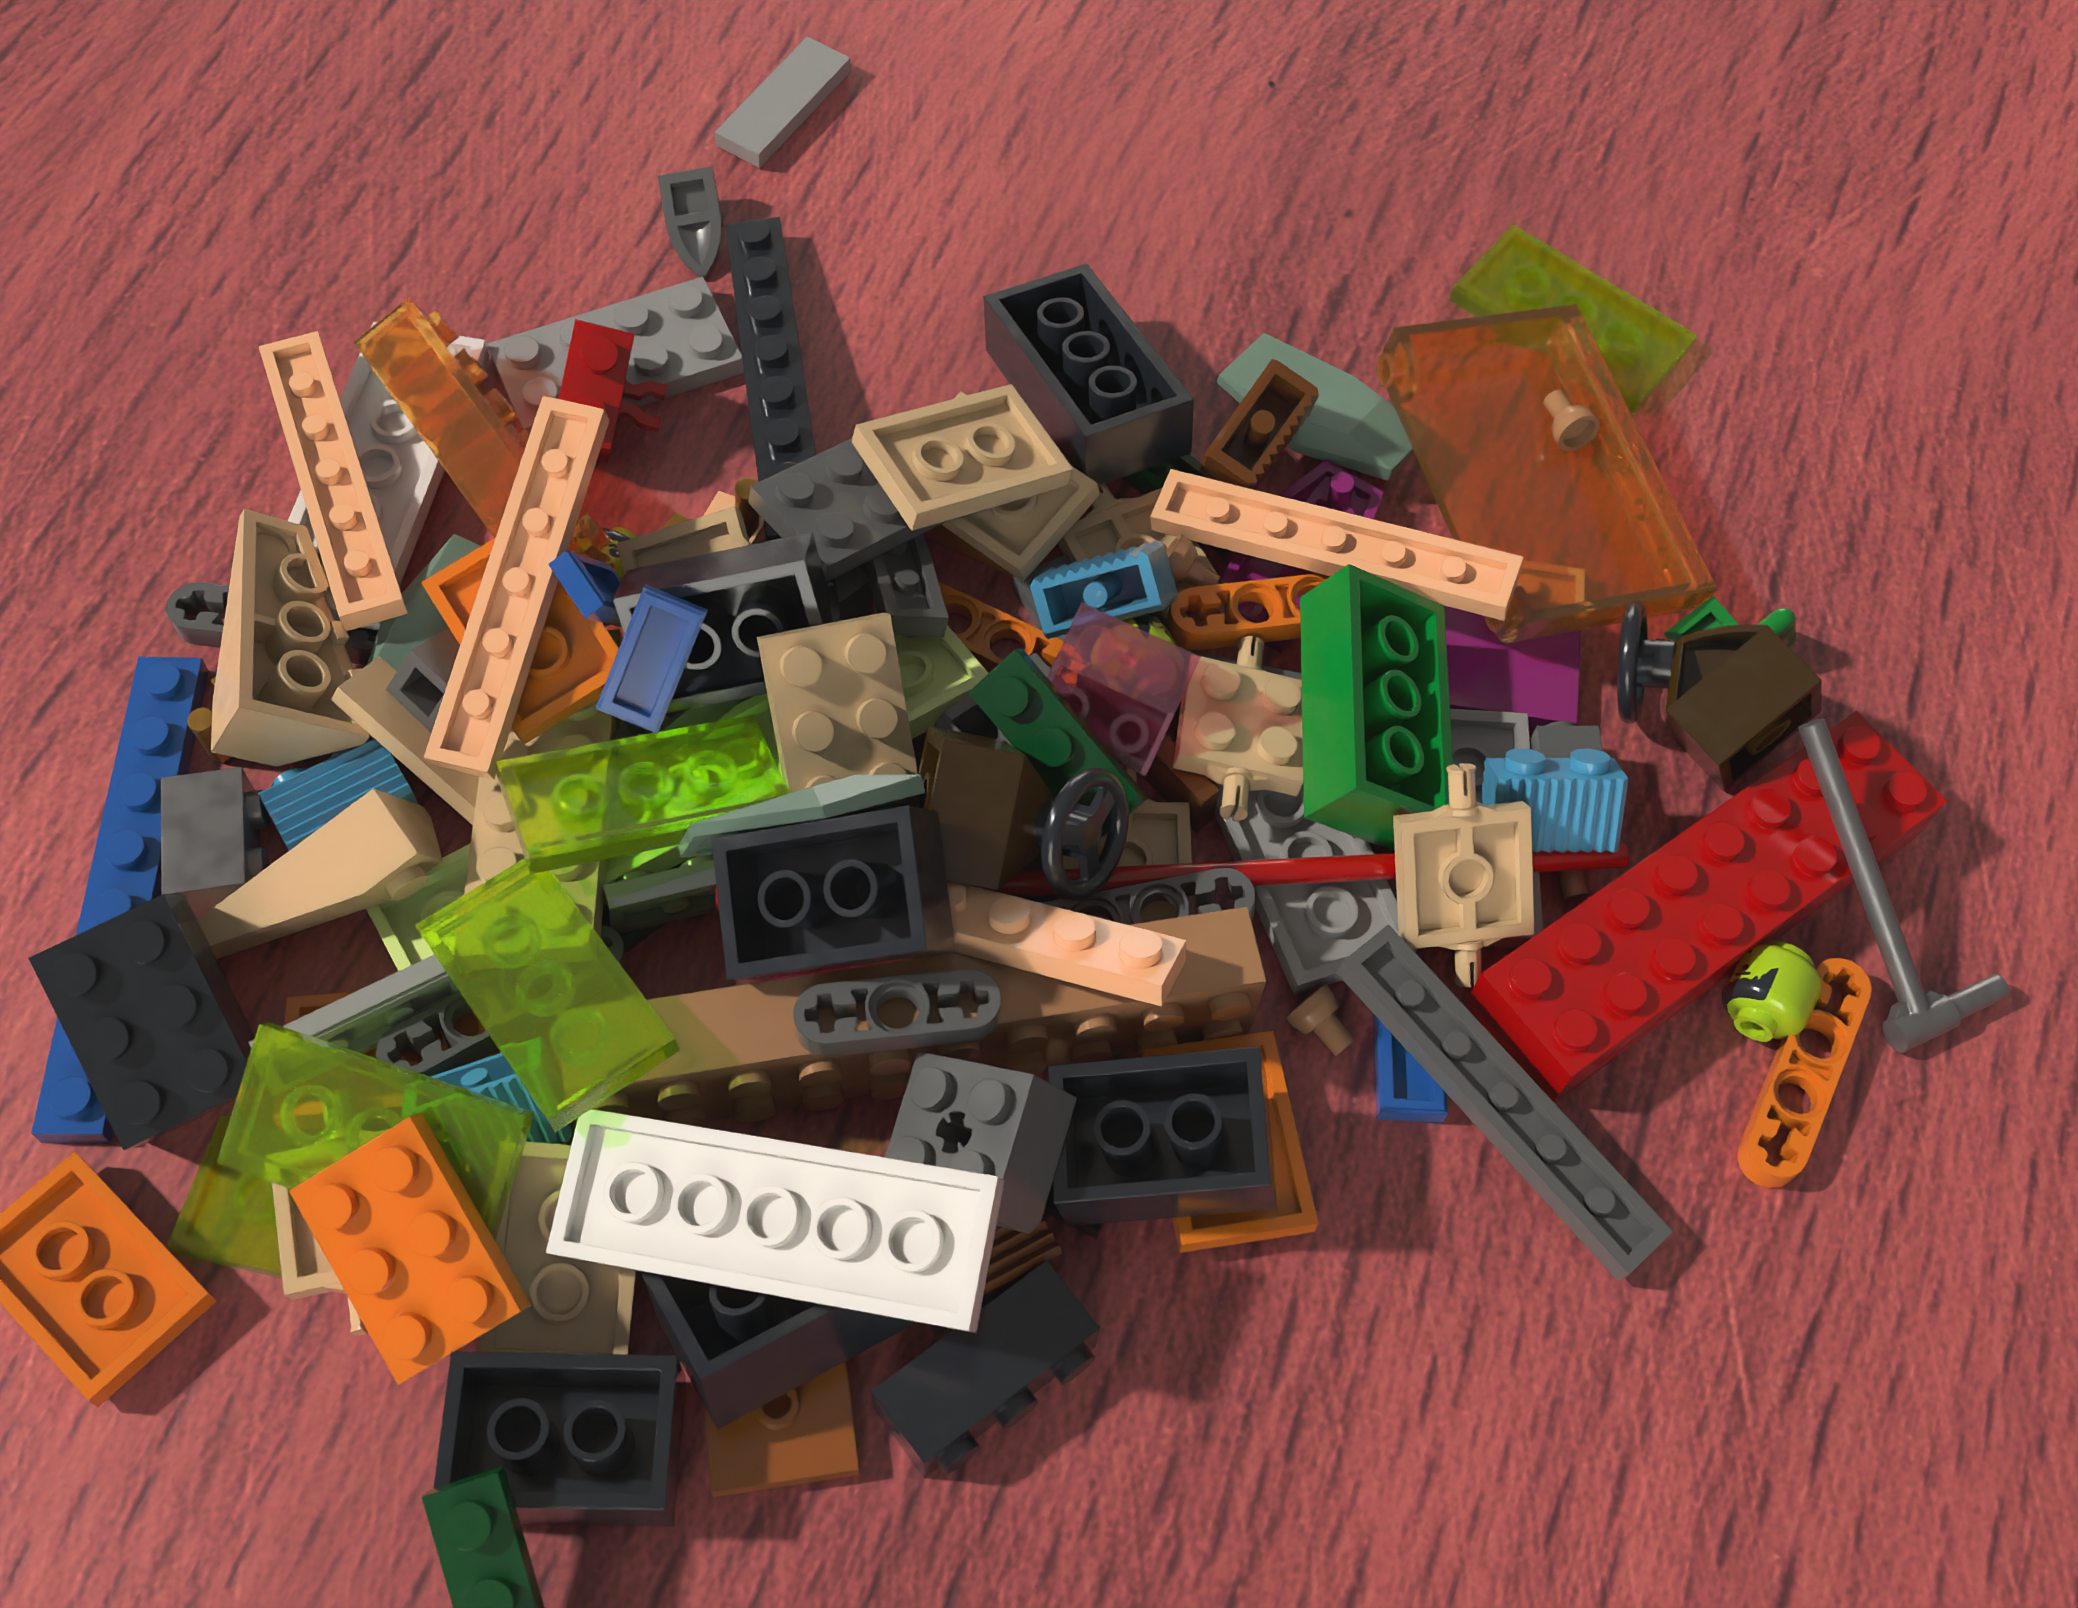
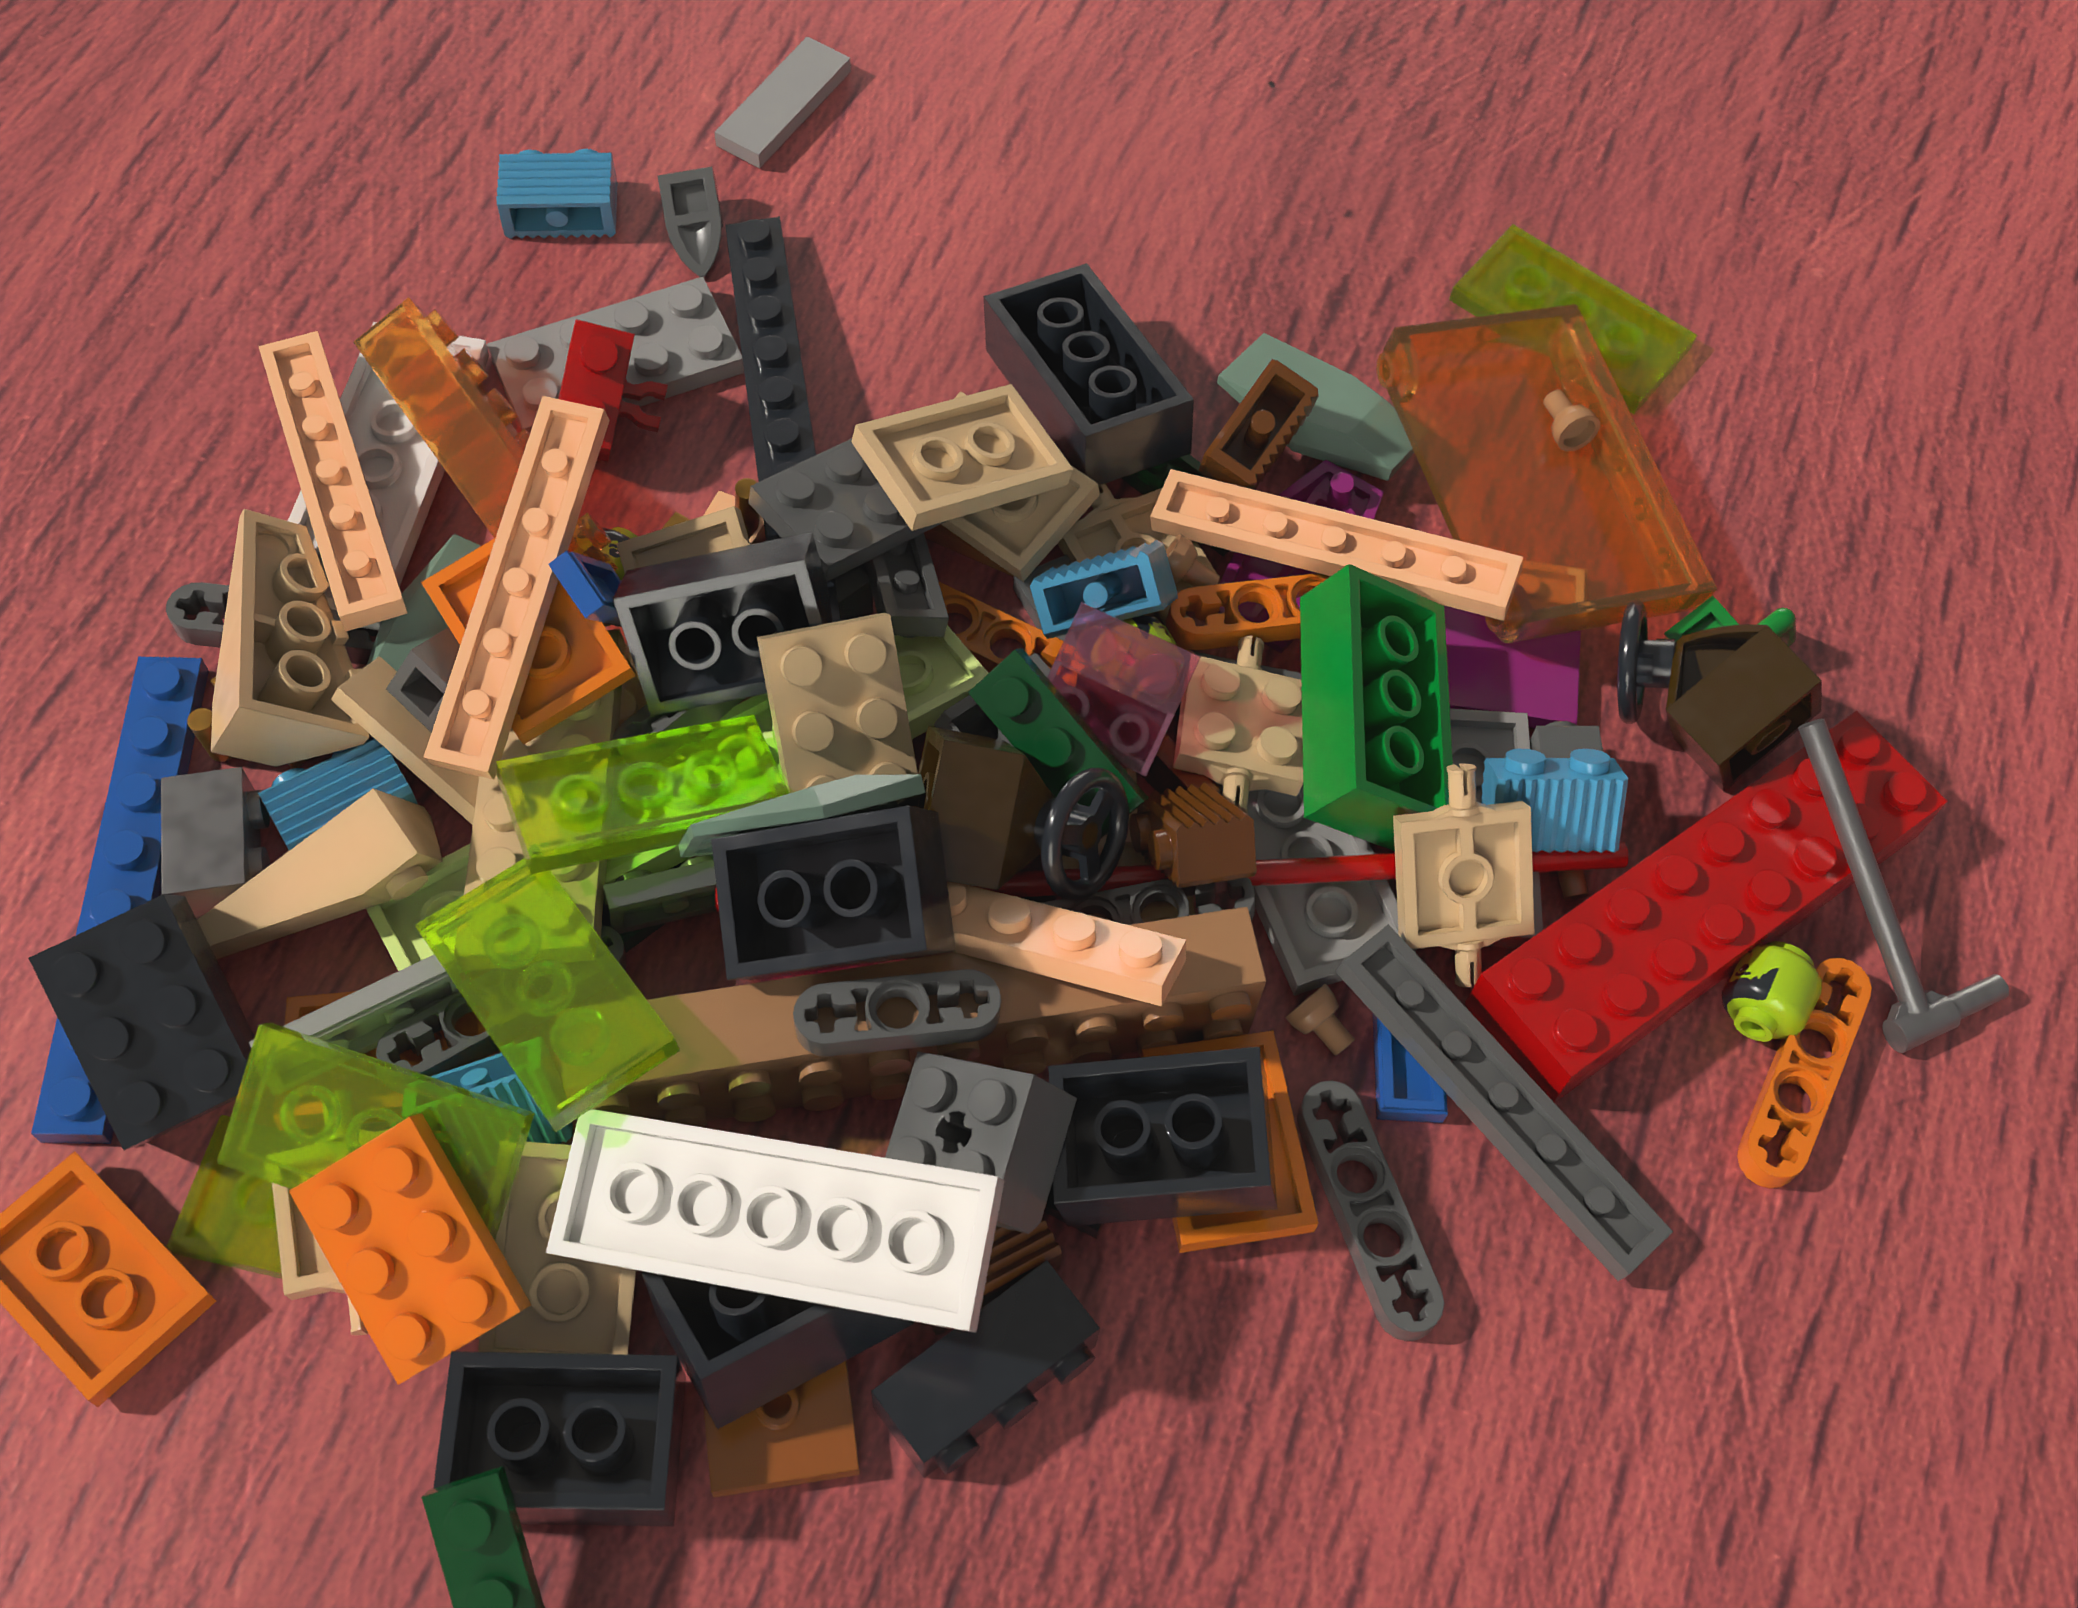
blue tile [595,584,708,734] -> none
none -> dark azure brick [496,149,618,239]
none -> reddish brown brick [1129,782,1257,888]
none -> dark grey beam [1297,1080,1444,1341]

